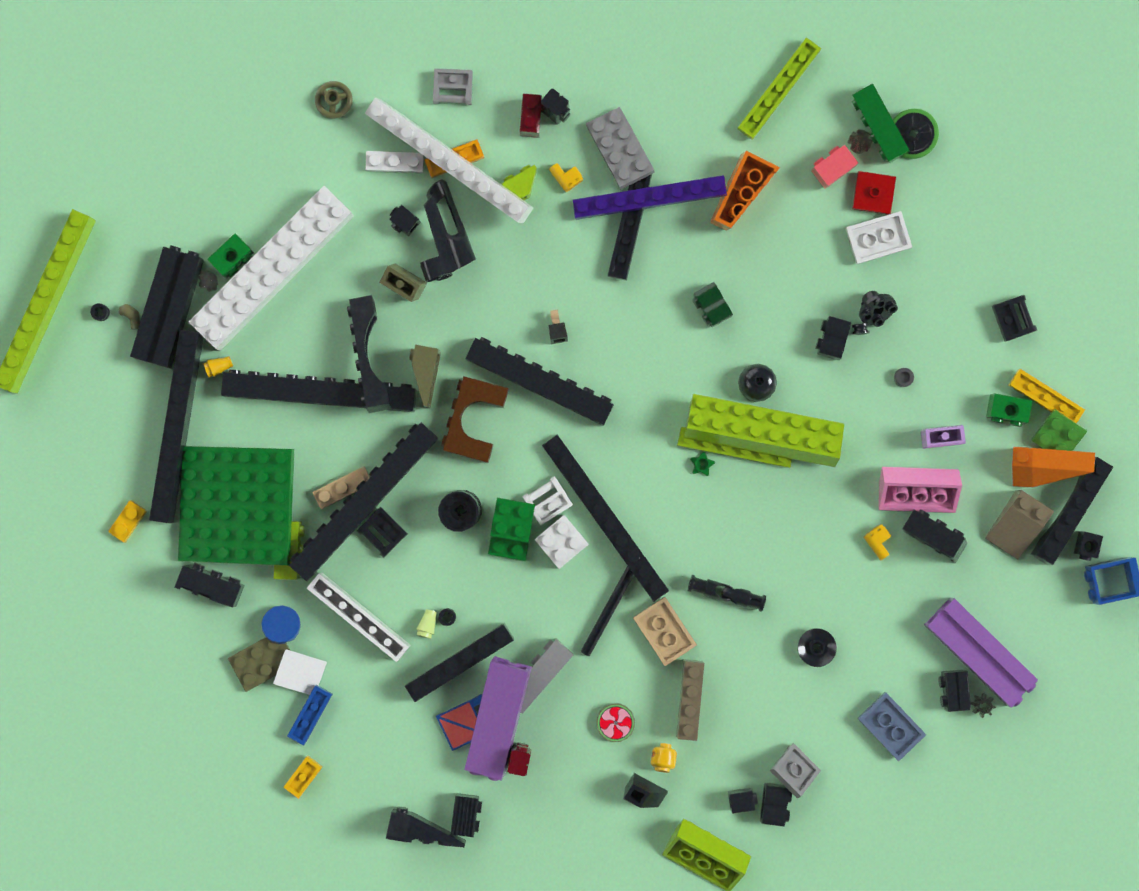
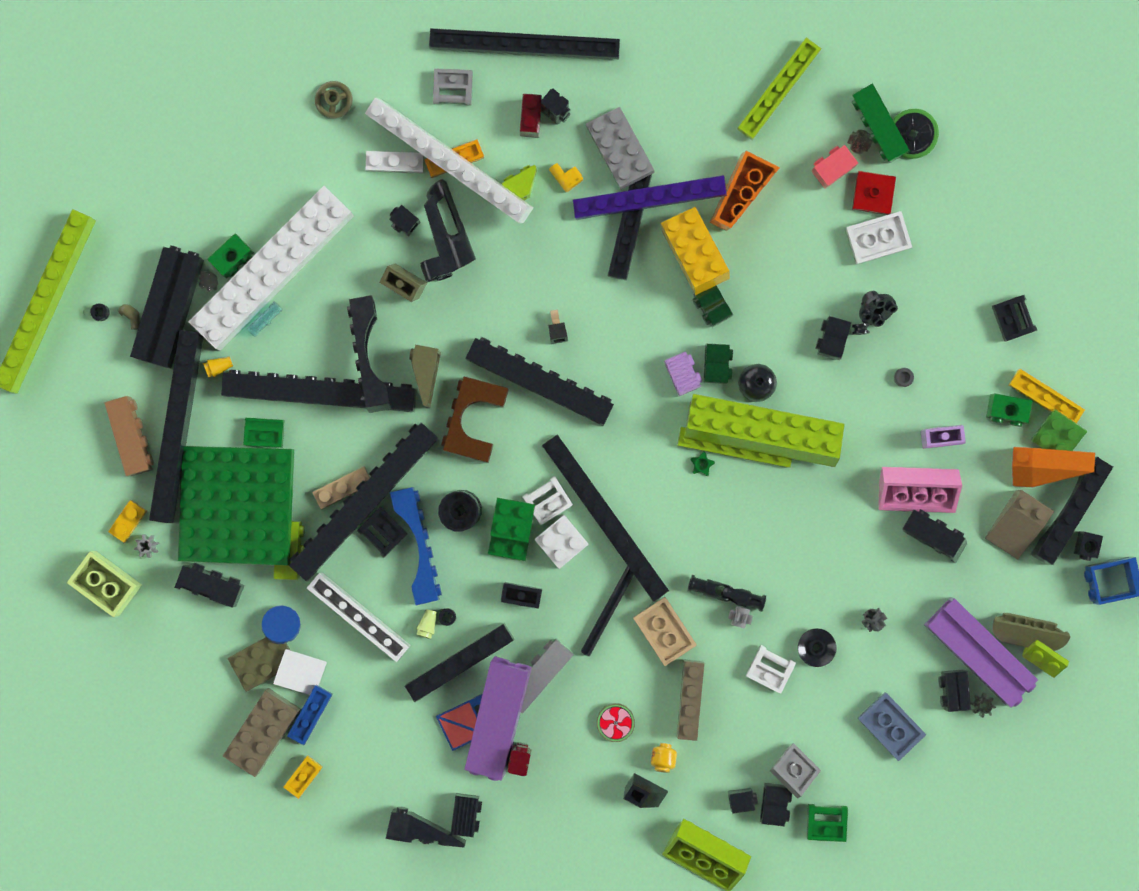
yellow piece [863,524,891,561] -> none
none -> yellowish green brick [67,551,142,617]
none -> medium nougat brick [104,396,154,477]
none -> light grey gear [134,534,160,558]
none -> dark tan brick [223,688,301,777]
none -> green plate [243,418,285,448]
none -> clear light blue pin [247,302,282,337]
none -> blue arch [390,487,442,605]
none -> black plate [429,28,620,60]
none -> black brick [501,582,542,609]
none -> yellow brick [661,207,730,295]
none -> lavender brick [664,351,702,396]
none -> dark green brick [704,344,733,384]
none -> light grey gear [728,606,753,628]
none -> white plate [746,645,796,694]
none -> green plate [807,804,848,842]
none -> dark grey gear [862,608,887,632]
none -> olive brick [993,613,1071,651]
none -> lime bracket [1022,640,1069,678]

